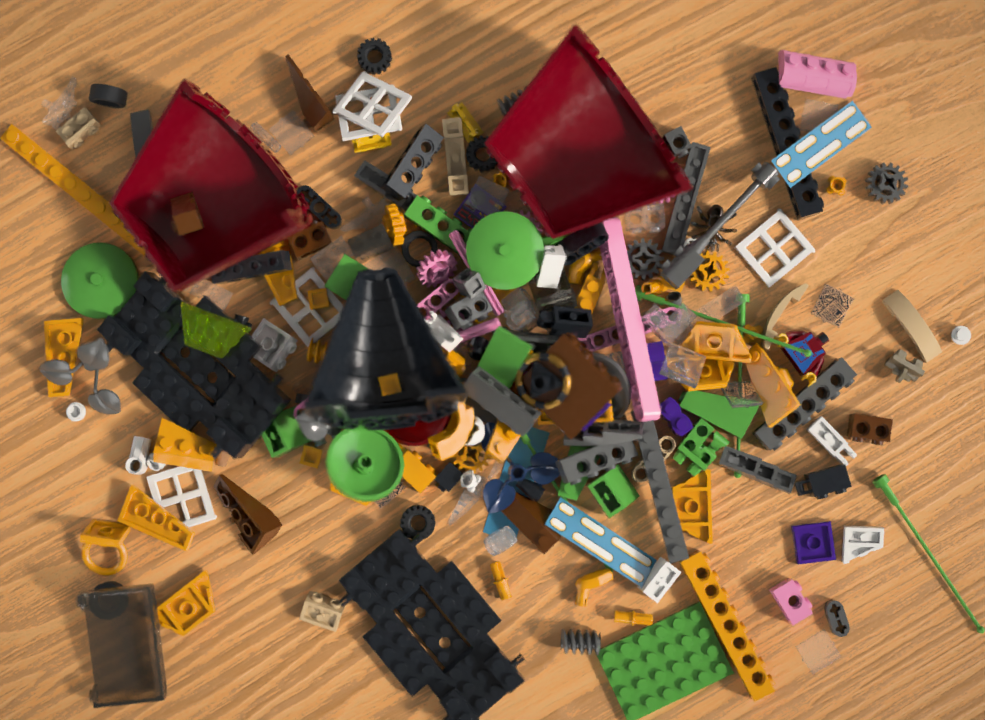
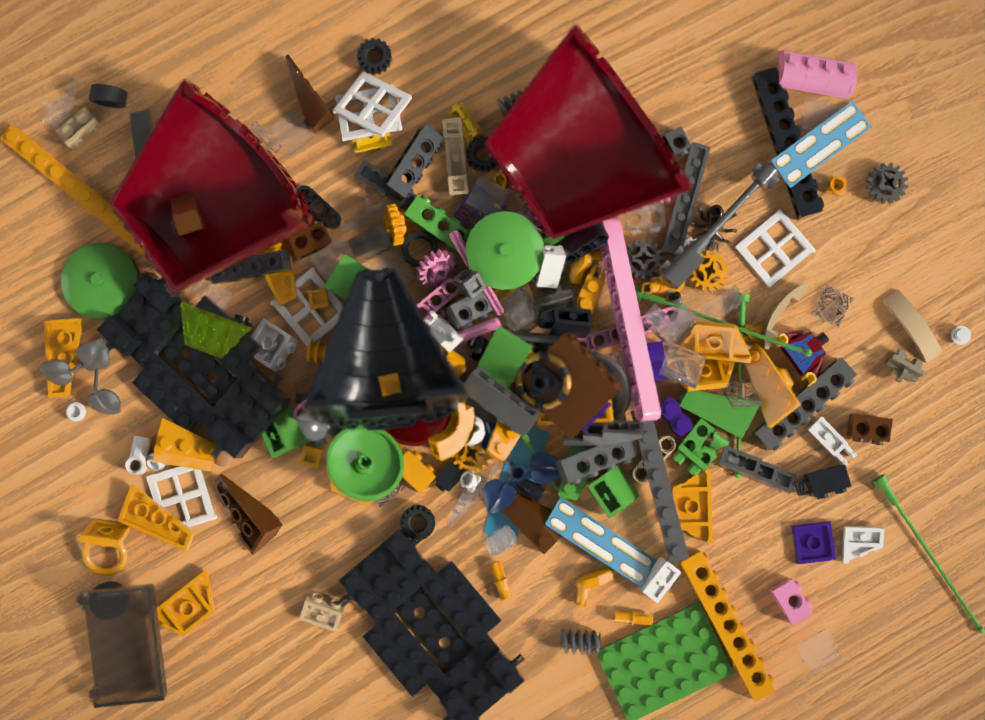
dark grey beam [824,600,850,637] -> none

